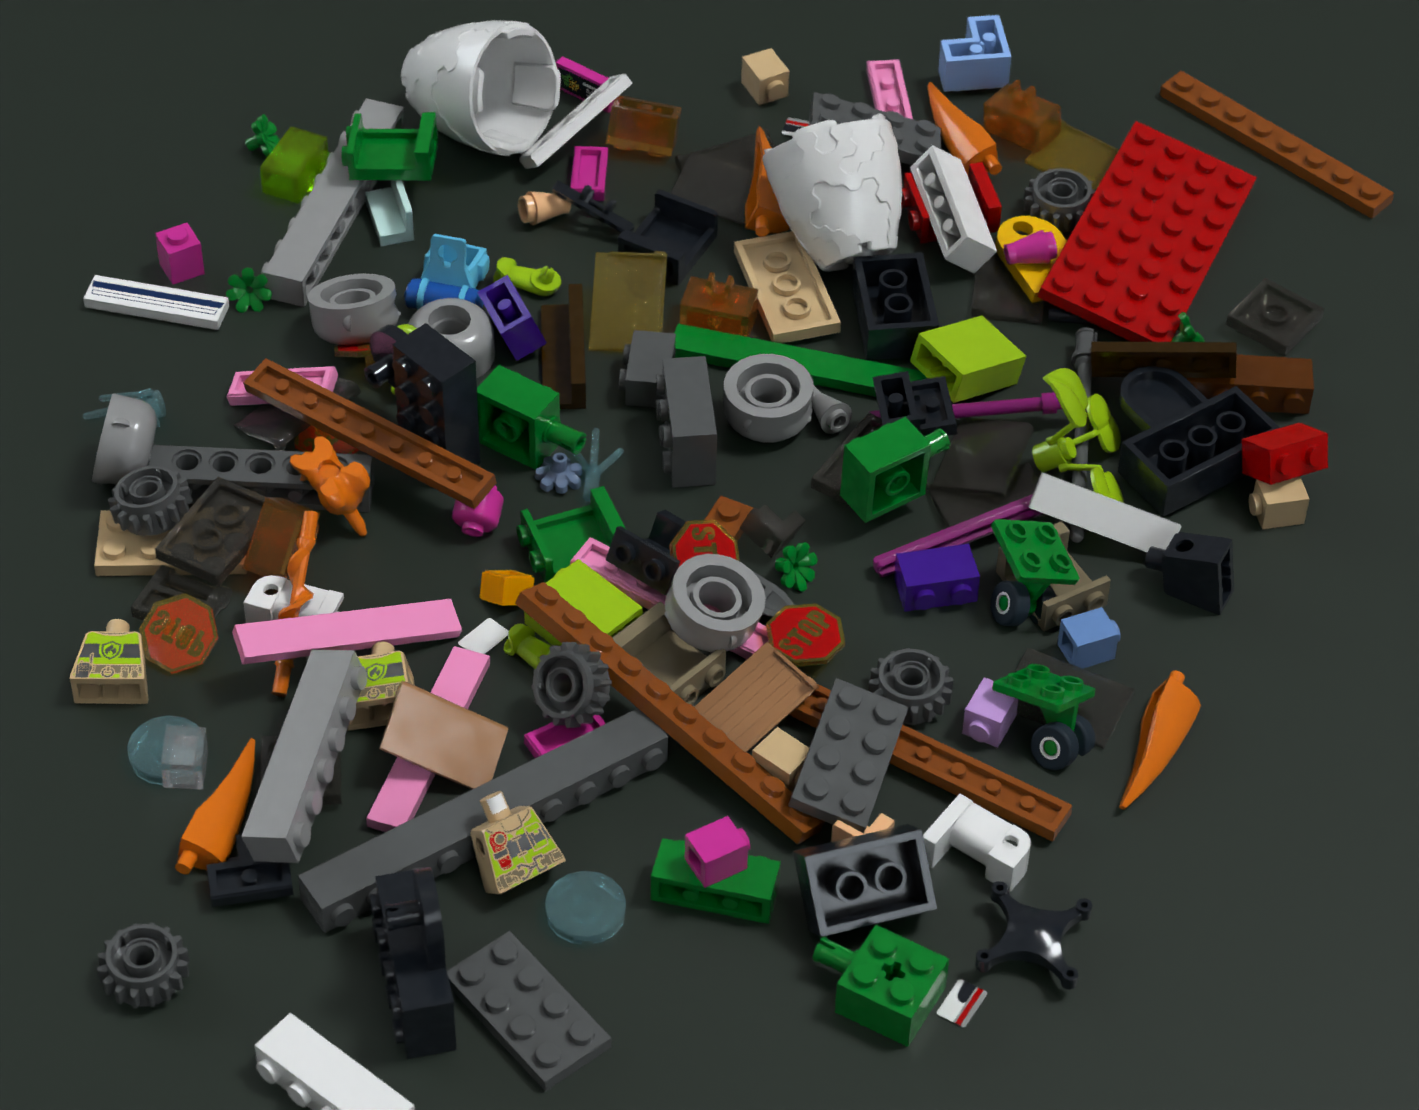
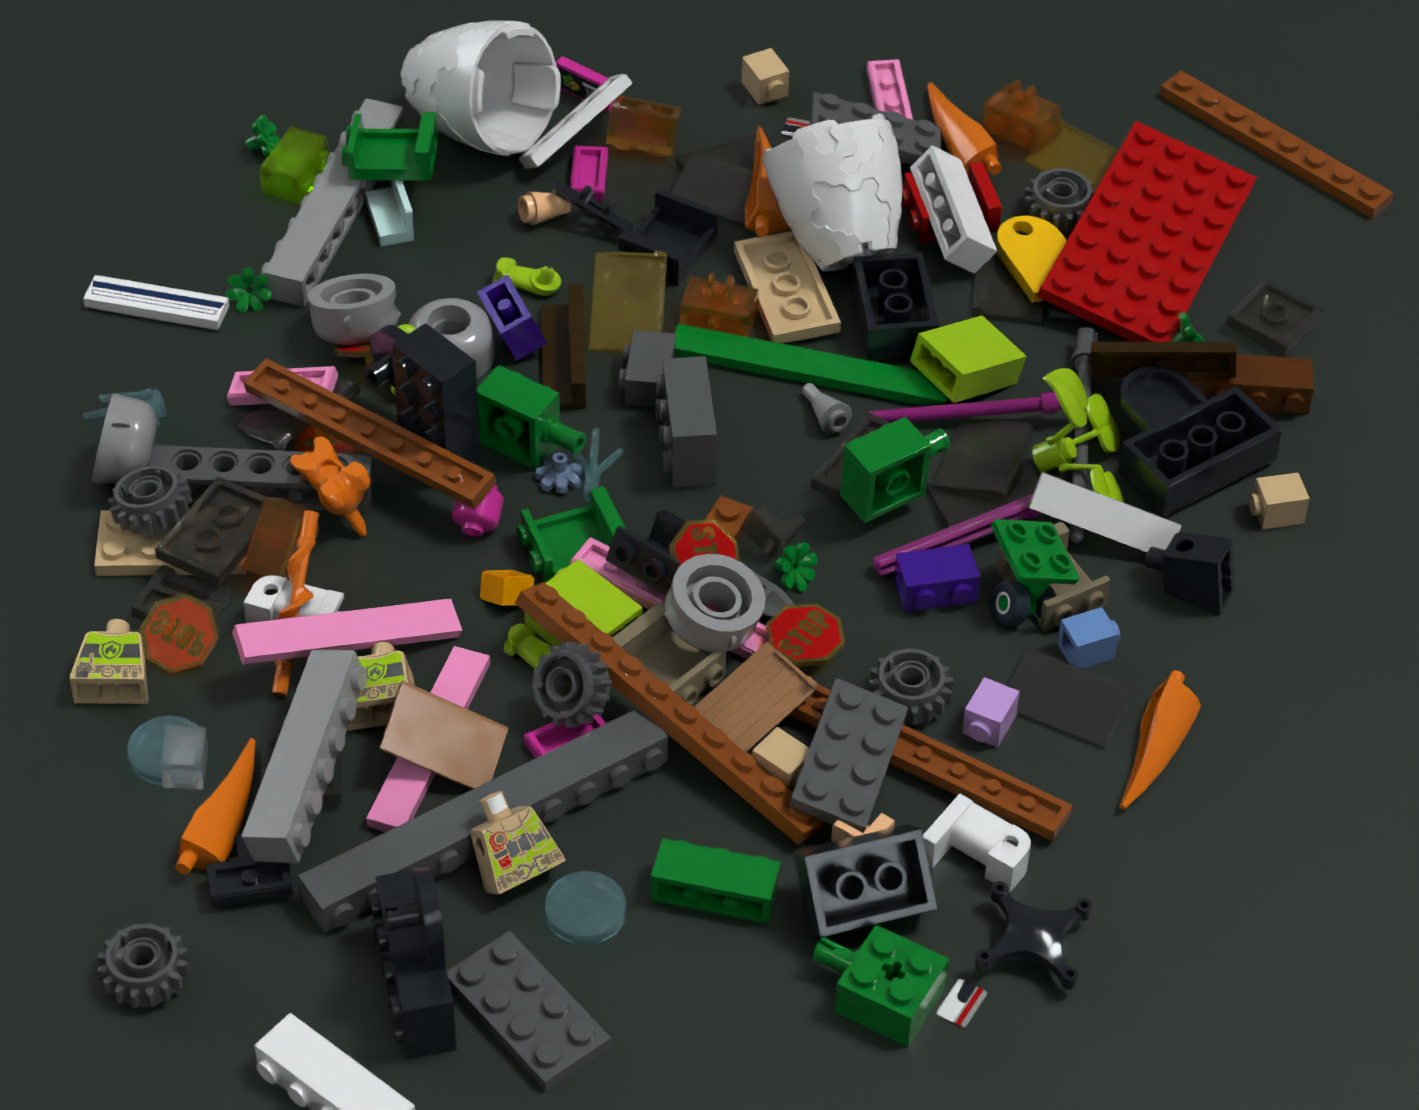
dark pink brick [155,222,205,285] -> none
medium azure piece [404,234,490,310] -> none
white sticker [458,618,509,654] -> none
dark pink brick [685,816,751,888] -> none
light grey piece [723,354,814,443] -> none
black brick [872,371,957,436] -> none
light blue brick [938,15,1011,92] -> none
green plate [992,664,1096,770] -> none
dark pink cone [1004,230,1057,265] -> none
red brick [1242,422,1328,485] -> none

